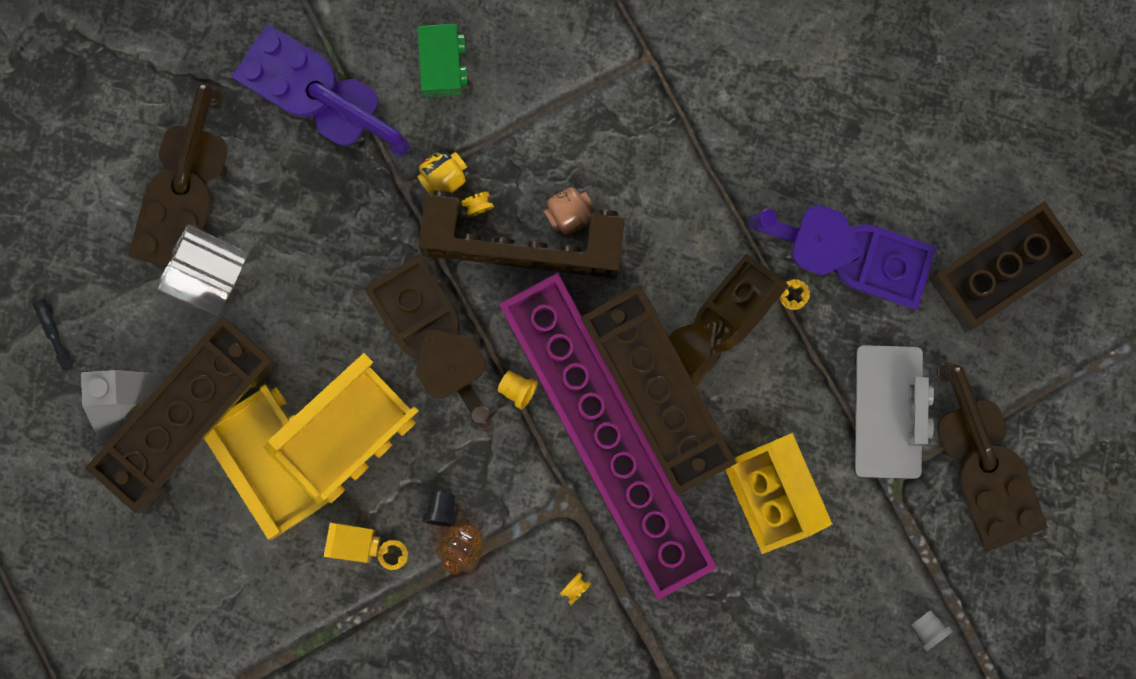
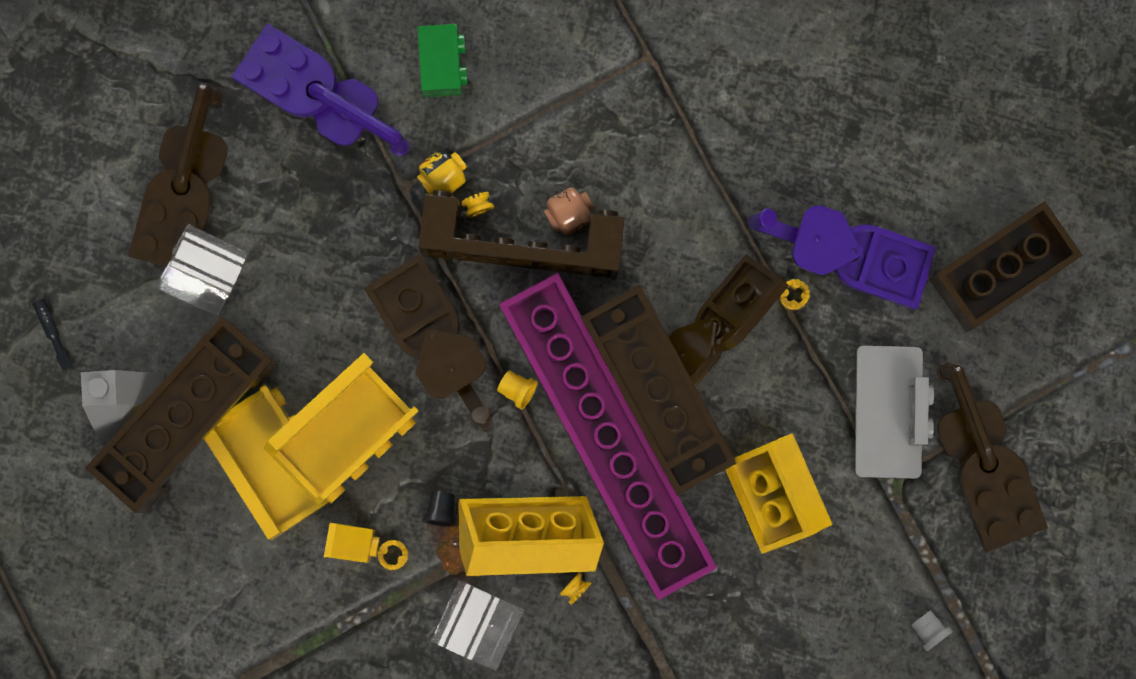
none -> slope [431,580,524,671]
none -> yellow slope [459,496,604,576]

